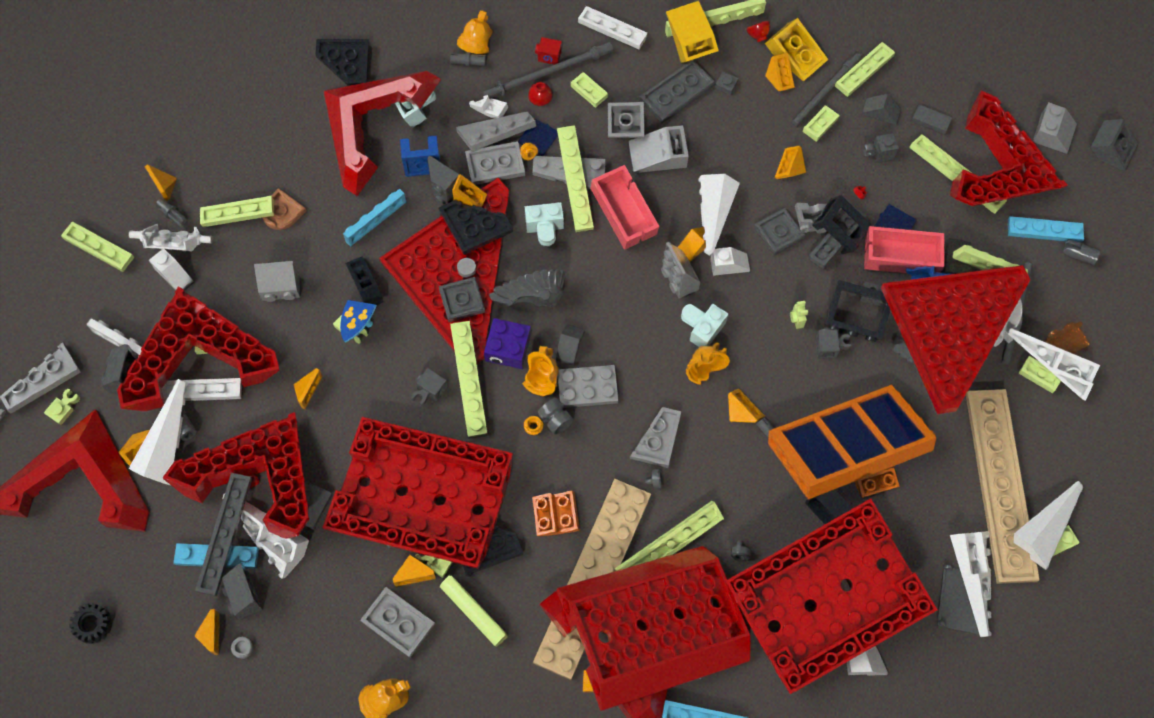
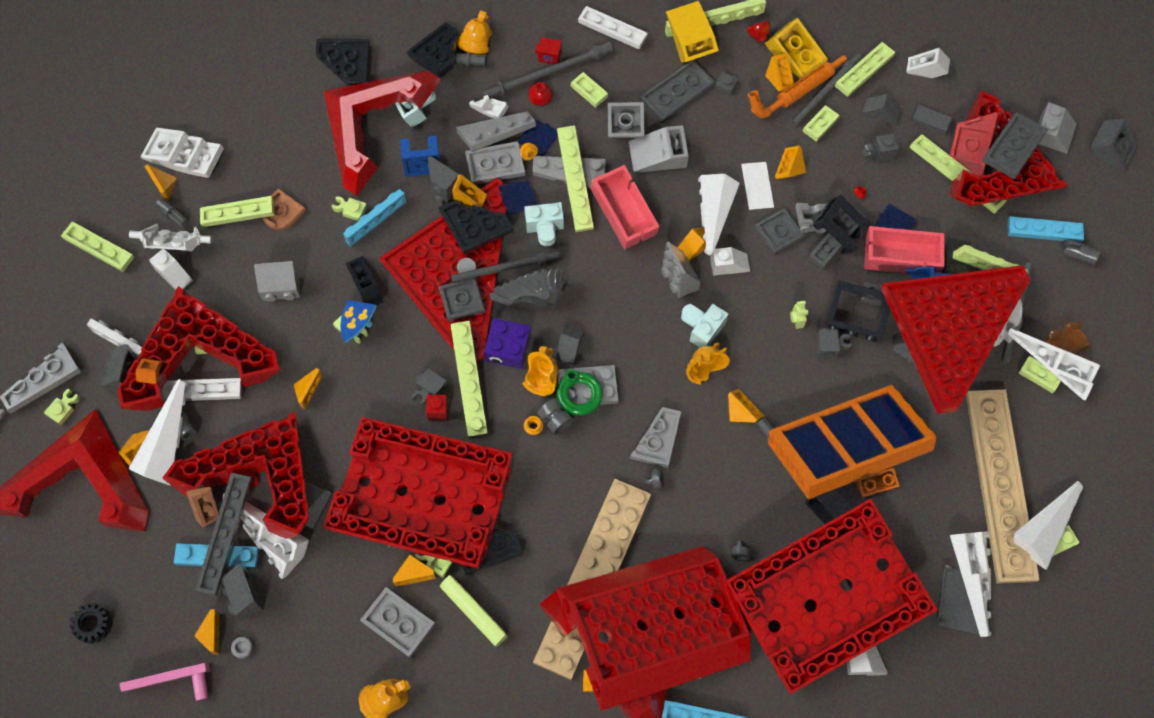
orange slope [532,491,580,536] -> none
yellowish green plate [615,501,724,571] -> none
none -> bright pink piece [120,663,211,701]
none -> orange slope [136,359,162,384]
none -> white slope [141,128,224,178]
none -> nougat slope [186,487,219,527]
none -> yellowish green plate [332,197,367,221]
none -> black plate [407,22,458,78]
none -> red brick [426,395,448,421]
none -> dark grey bar [451,252,559,282]
none -> clear blue piece [499,180,537,214]
none -> green piece [556,369,603,416]
none -> white sticker [741,162,774,210]
none -> orange piece [748,55,847,118]
none -> white slope [906,48,950,78]
none -> red wing [950,112,999,176]
none -> dark grey tile [982,112,1048,179]

